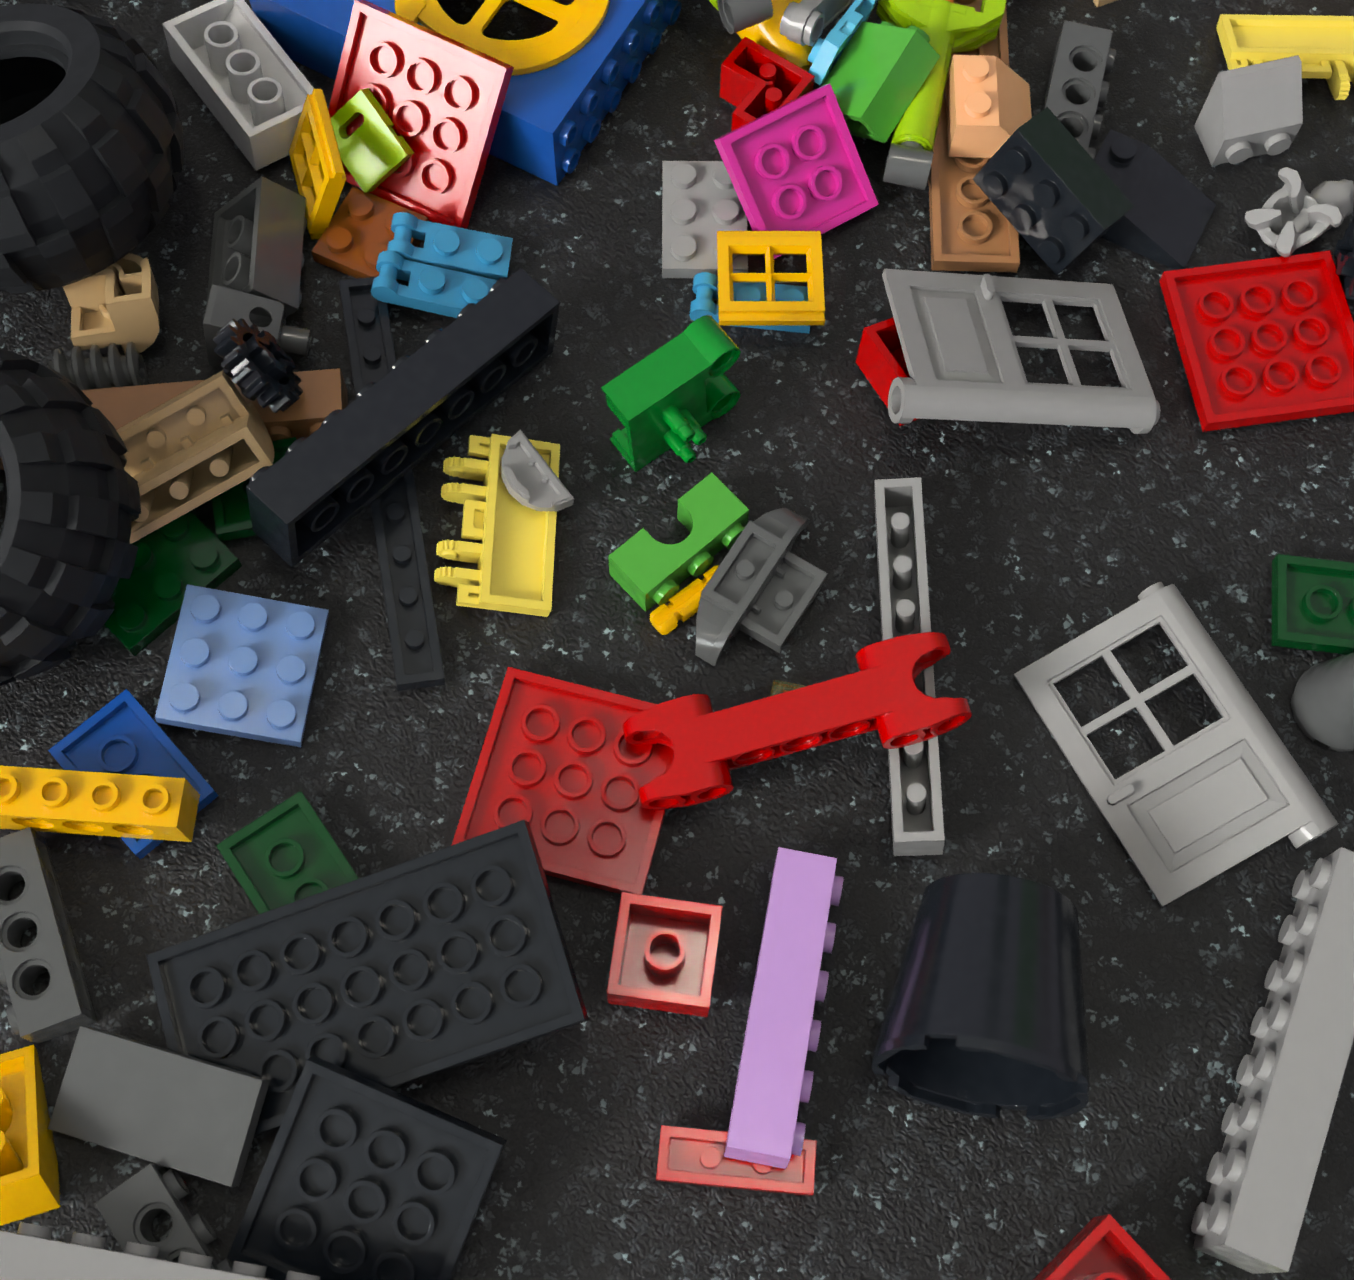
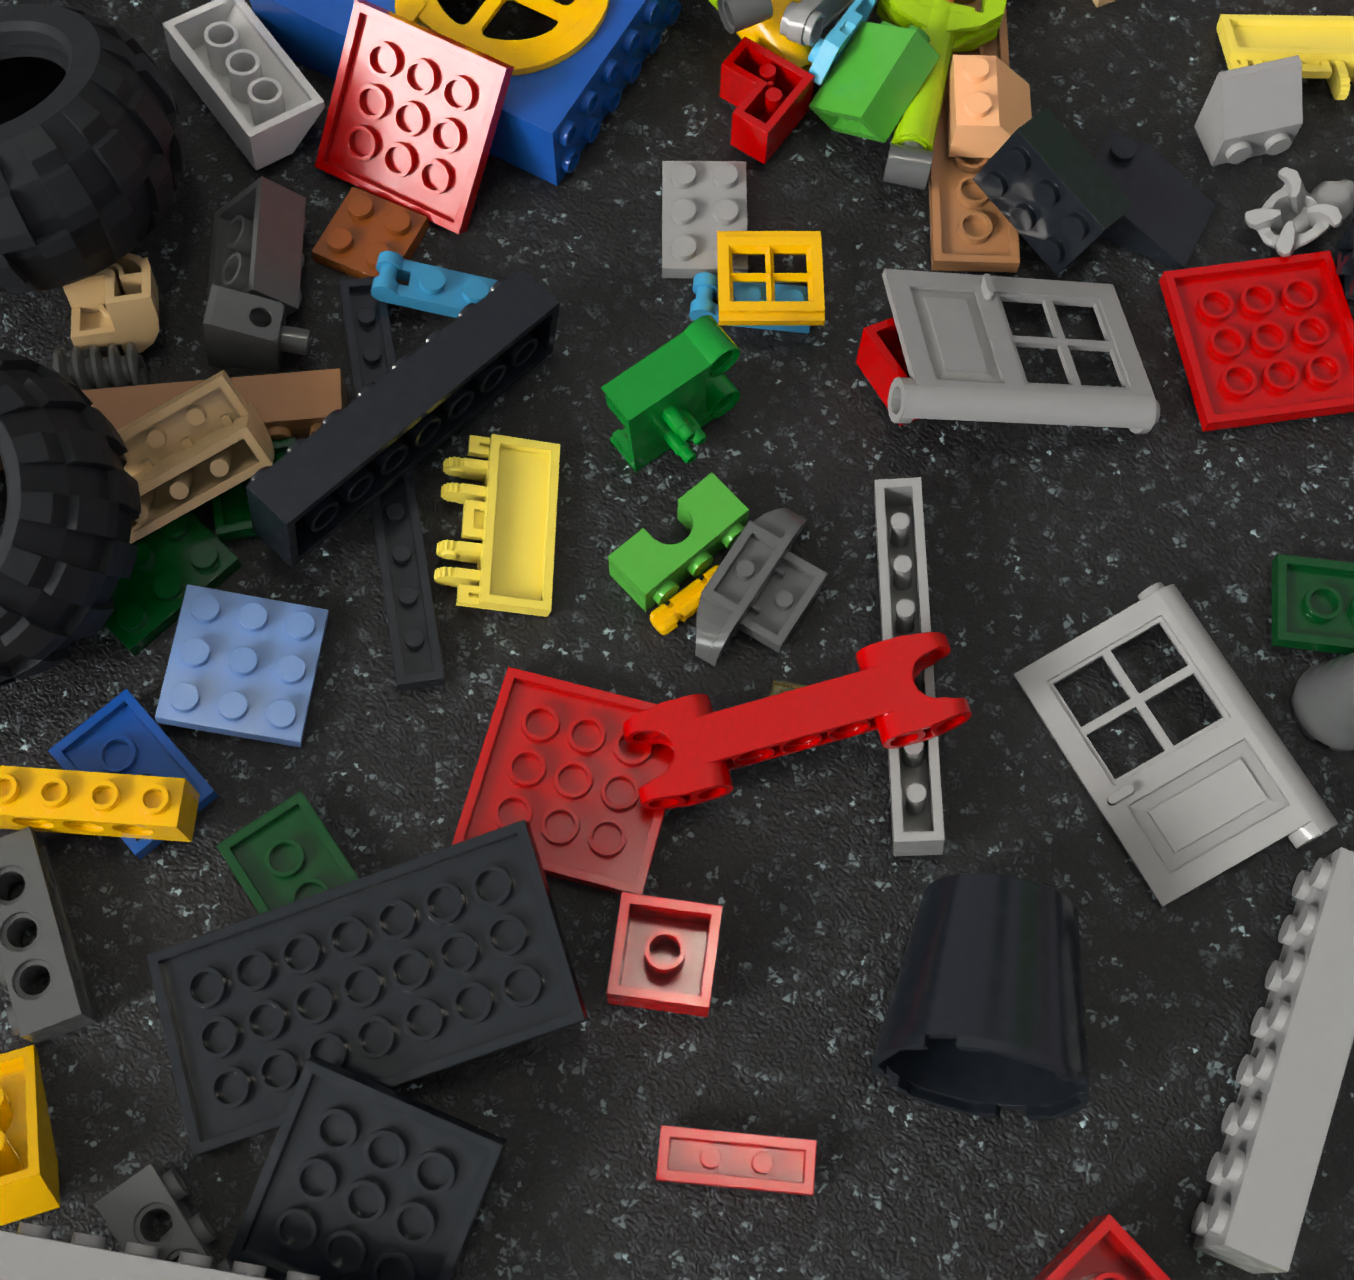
dark grey tile [48,1026,270,1187] -> none
black gear [213,318,303,413] -> none
yellow piece [289,89,346,239] -> none
lime piece [330,88,414,193] -> none
dark azure plate [387,212,513,280] -> none
light grey plate [501,429,574,512] -> none
dark pink plate [714,84,879,259] -> none
lavender brick [724,847,843,1169] -> none
dark grey brick [1042,20,1116,160] -> none

